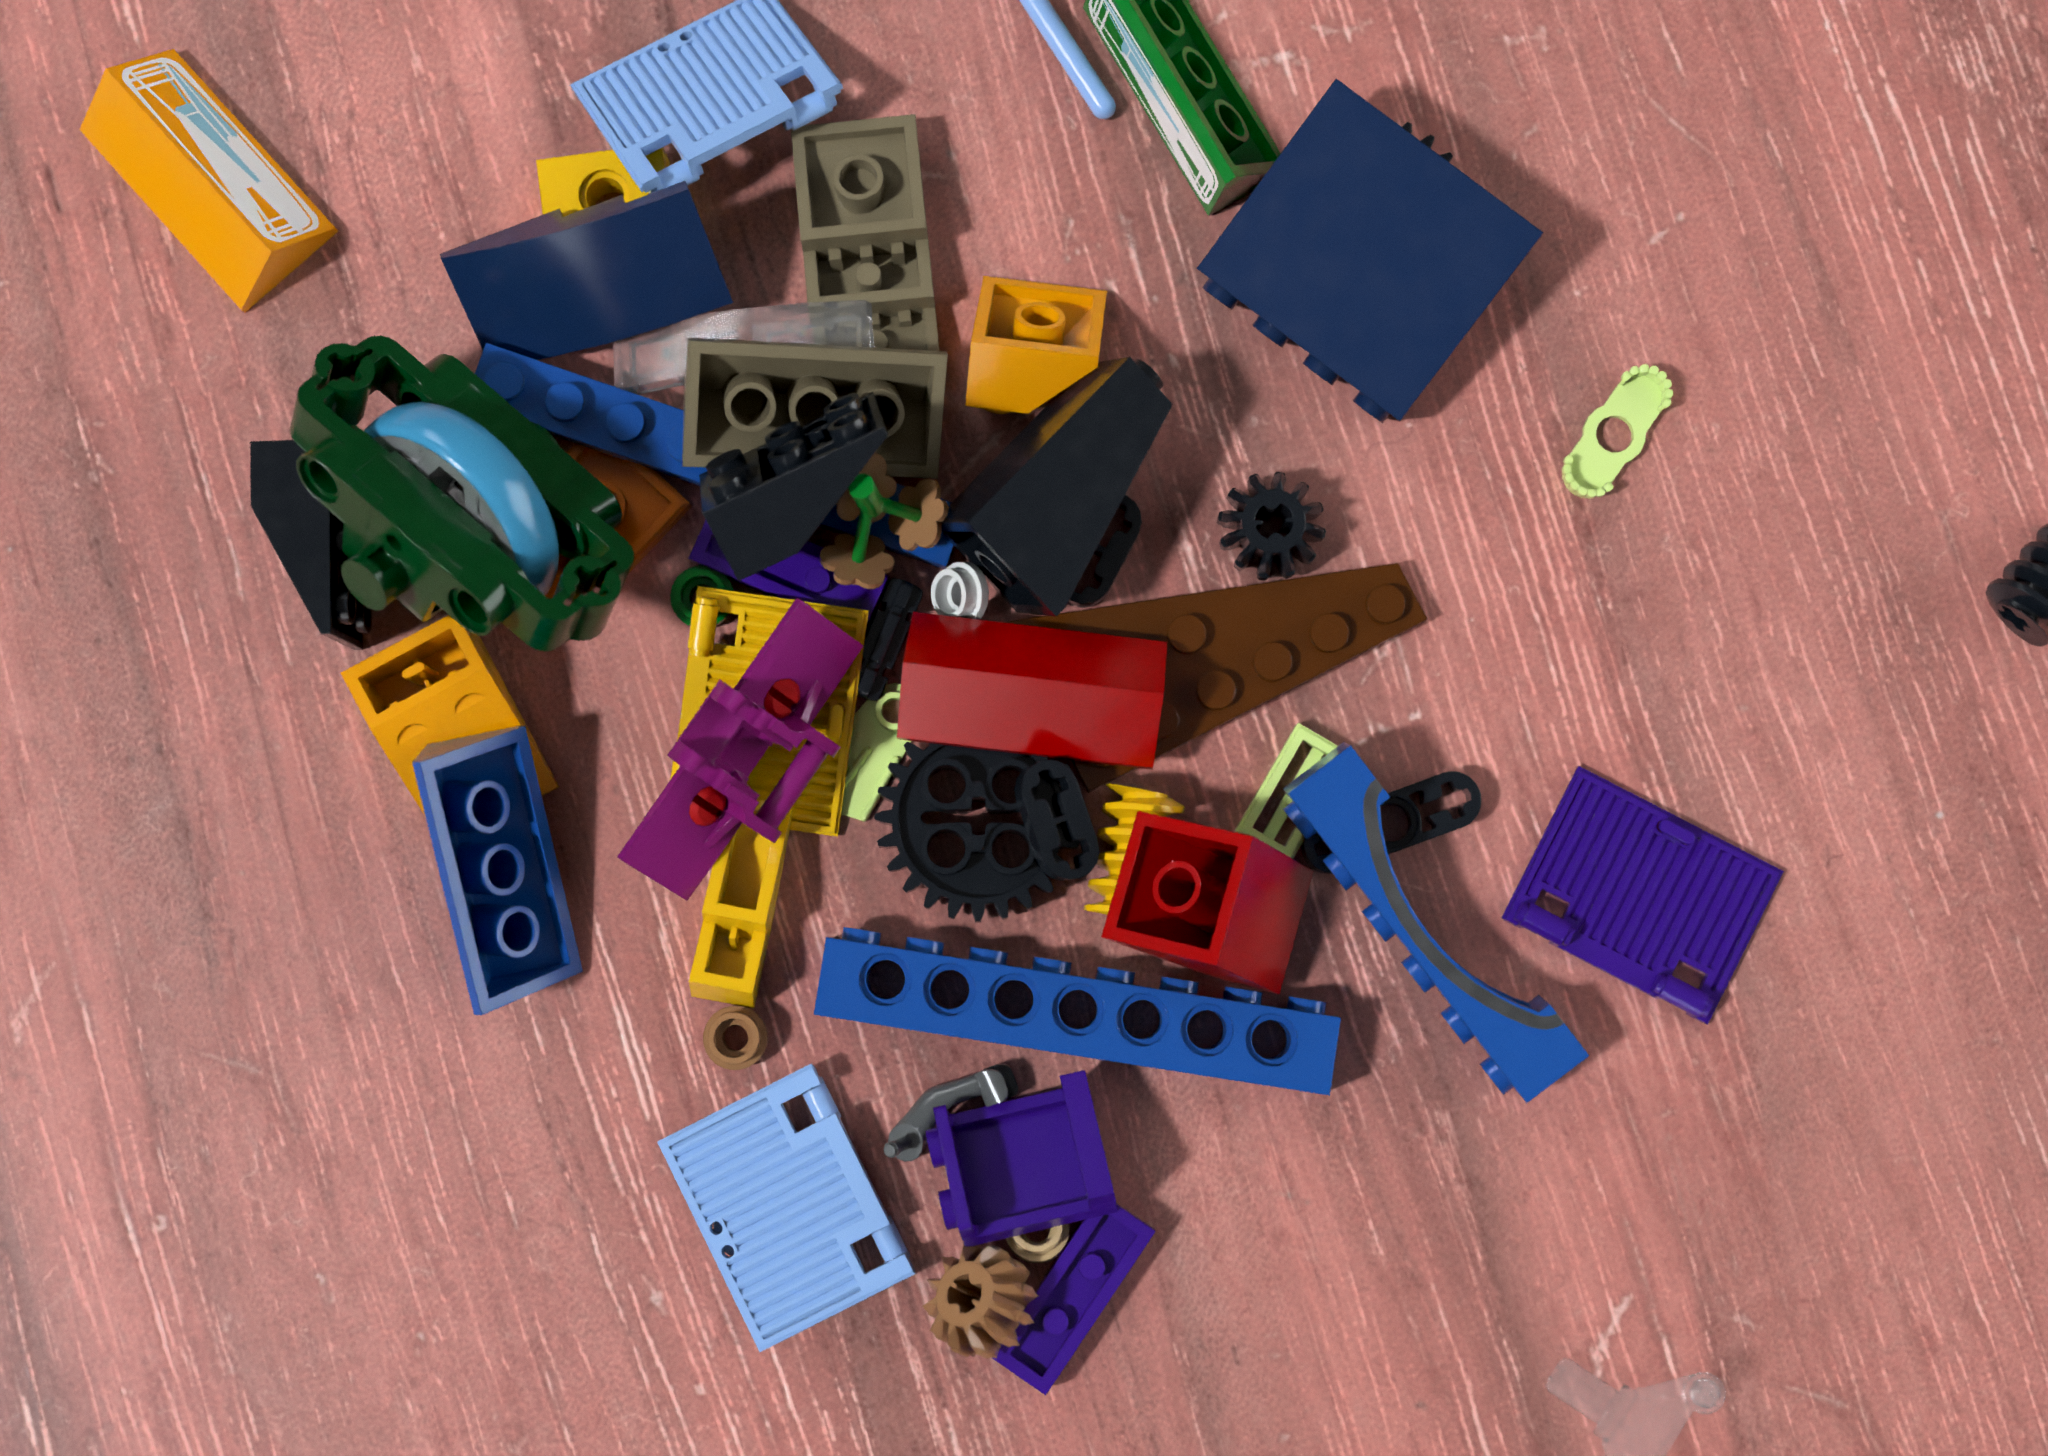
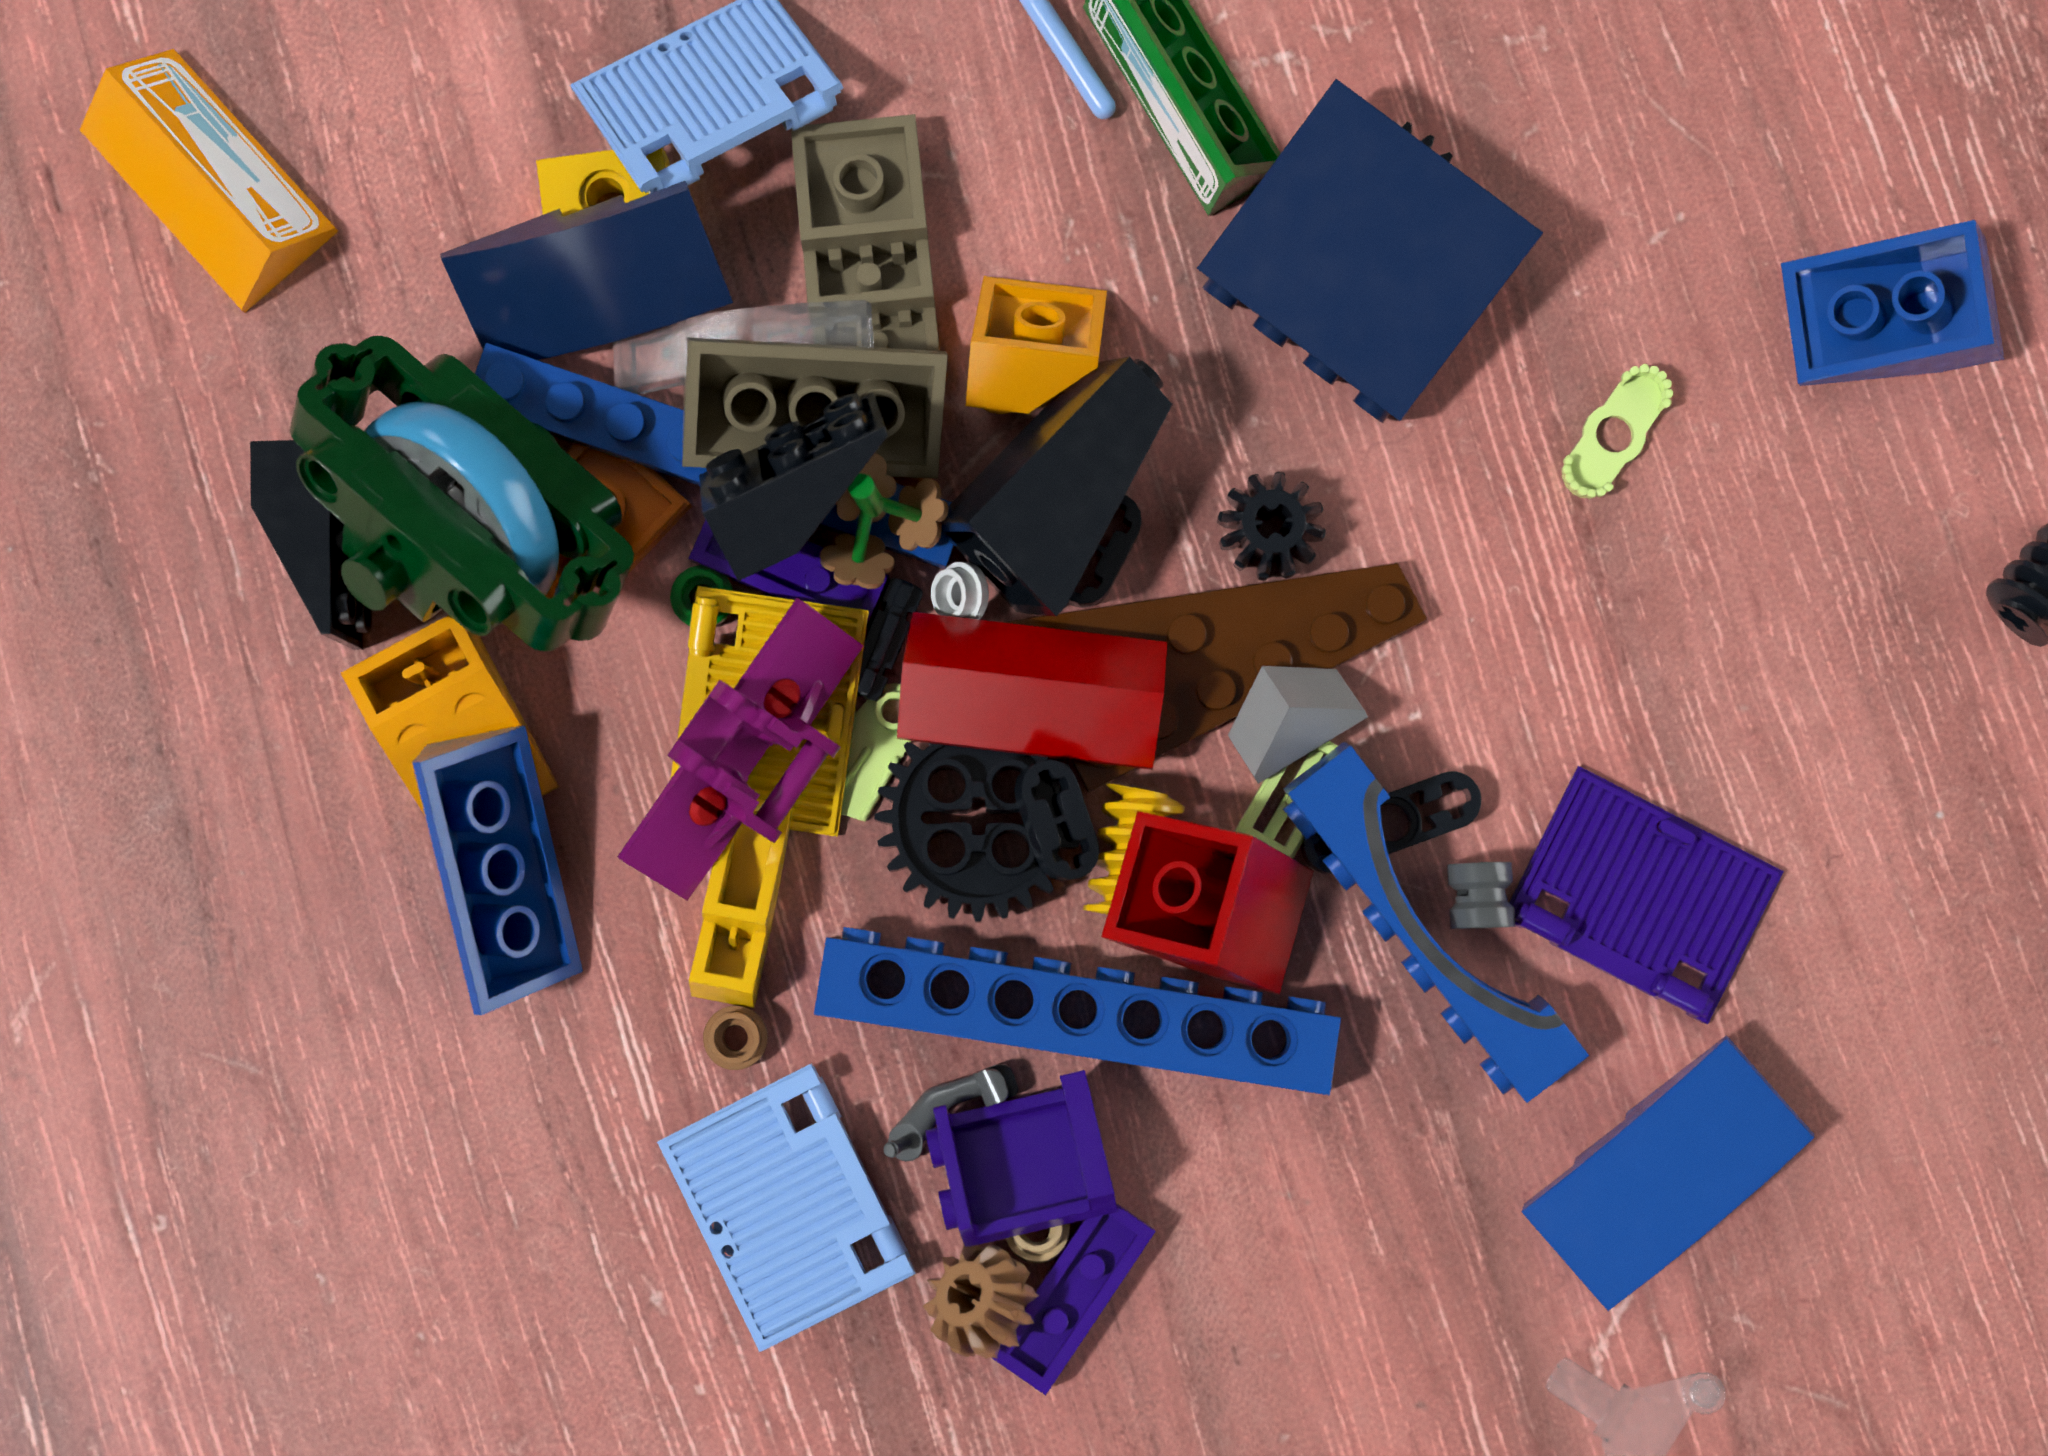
none -> light grey slope [1228,666,1368,784]
none -> dark grey wheel [1447,862,1515,929]
none -> blue slope [1521,1035,1814,1311]
none -> blue slope [1781,220,2004,386]

